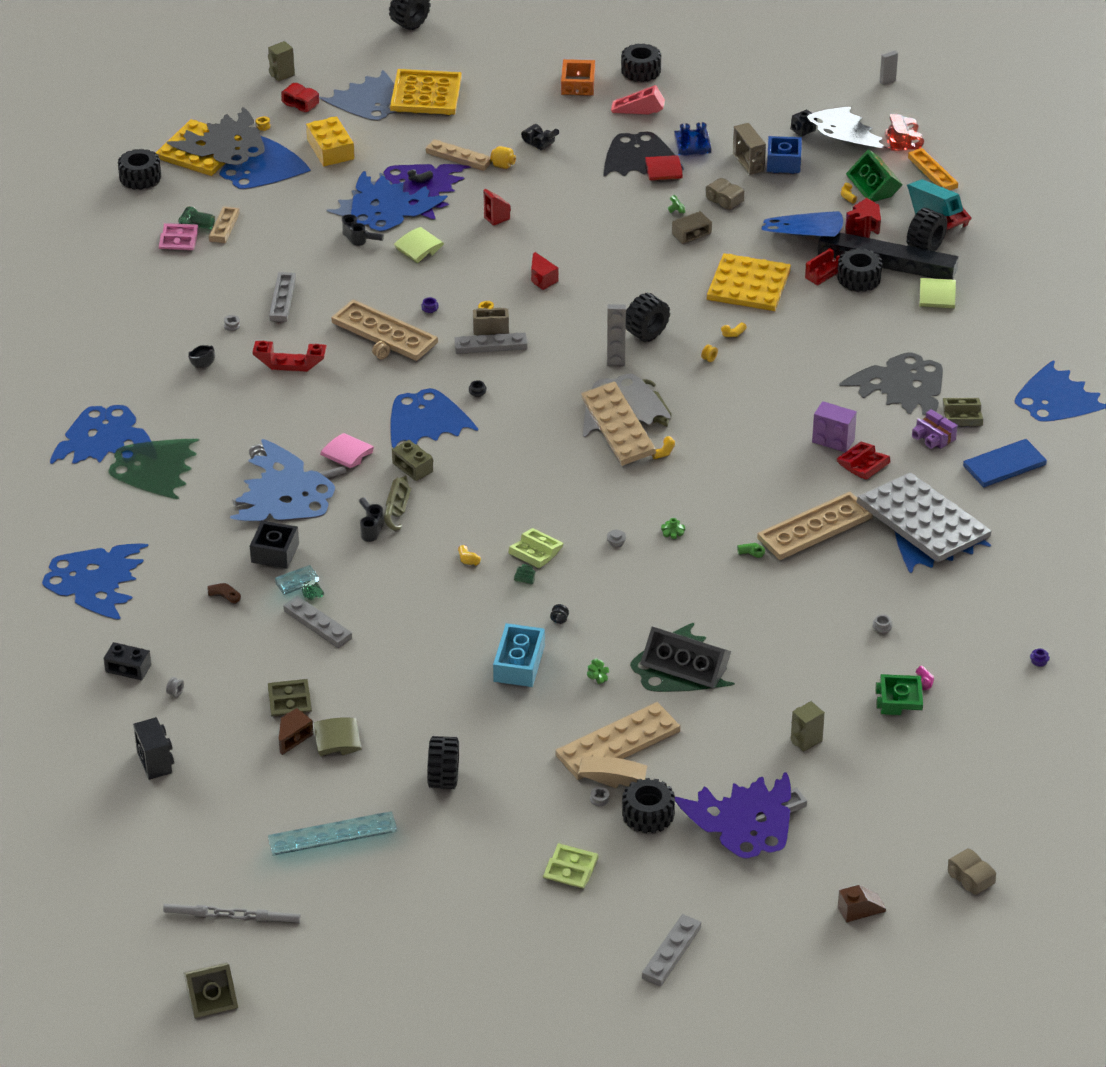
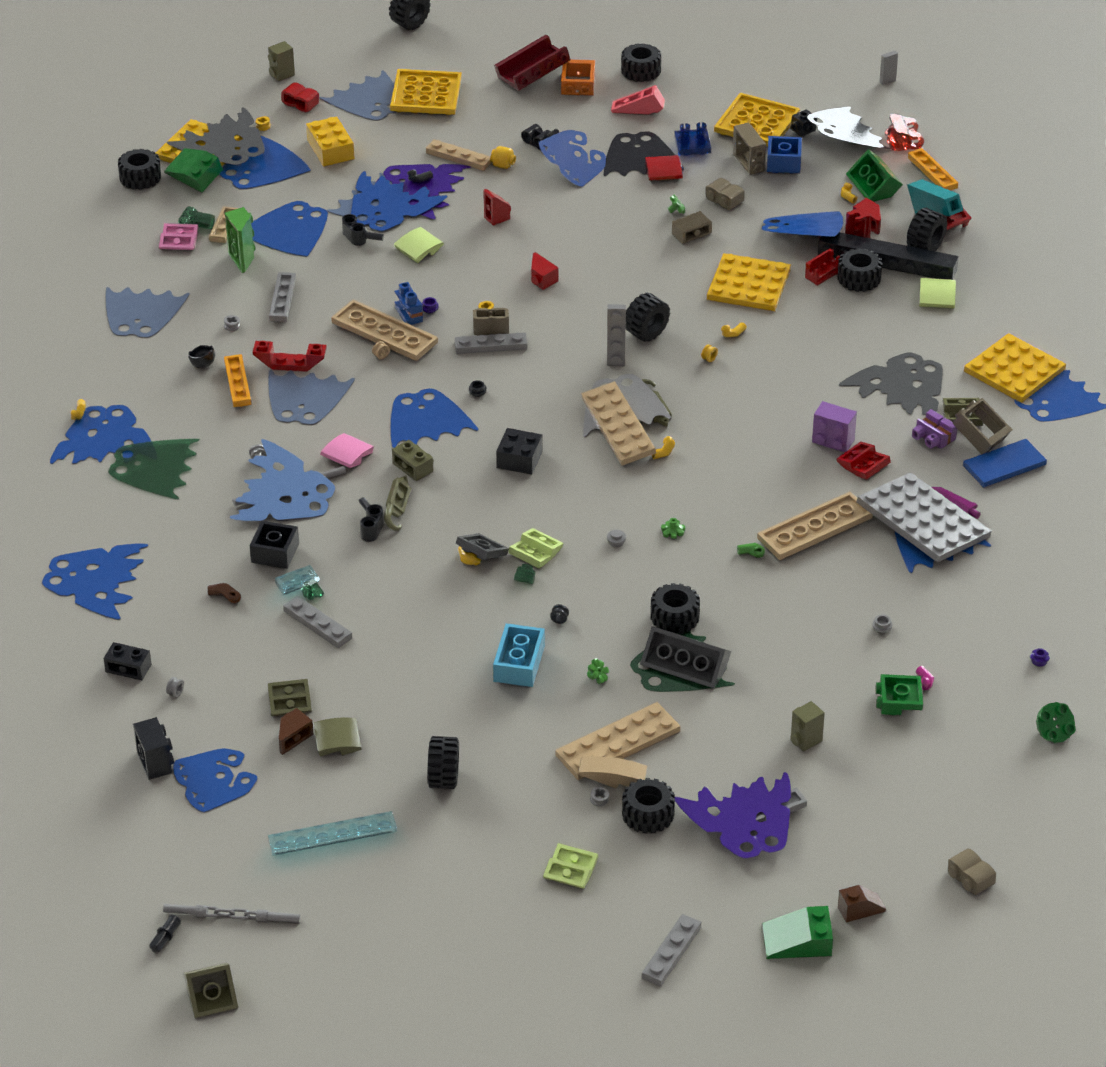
none -> yellow arm [71,399,86,420]
none -> sand blue piece [106,287,190,337]
none -> black axle [149,914,181,953]
none -> green slope [164,148,223,193]
none -> blue piece [173,748,257,812]
none -> light orange plate [224,354,251,407]
none -> bright green slope [225,207,256,273]
none -> blue piece [251,201,328,256]
none -> sand blue piece [268,370,355,424]
none -> blue hips [394,282,423,325]
none -> dark grey plate [455,533,509,560]
none -> dark red panel [494,34,571,91]
none -> black brick [496,428,543,475]
none -> blue piece [539,130,606,187]
none -> black tyre [650,583,700,634]
none -> yellow plate [714,93,800,147]
none -> slope [762,906,833,959]
none -> magenta bar [931,487,981,519]
none -> dark tan window [952,398,1013,454]
none -> yellow plate [964,333,1066,403]
none -> green plate [1036,702,1076,743]

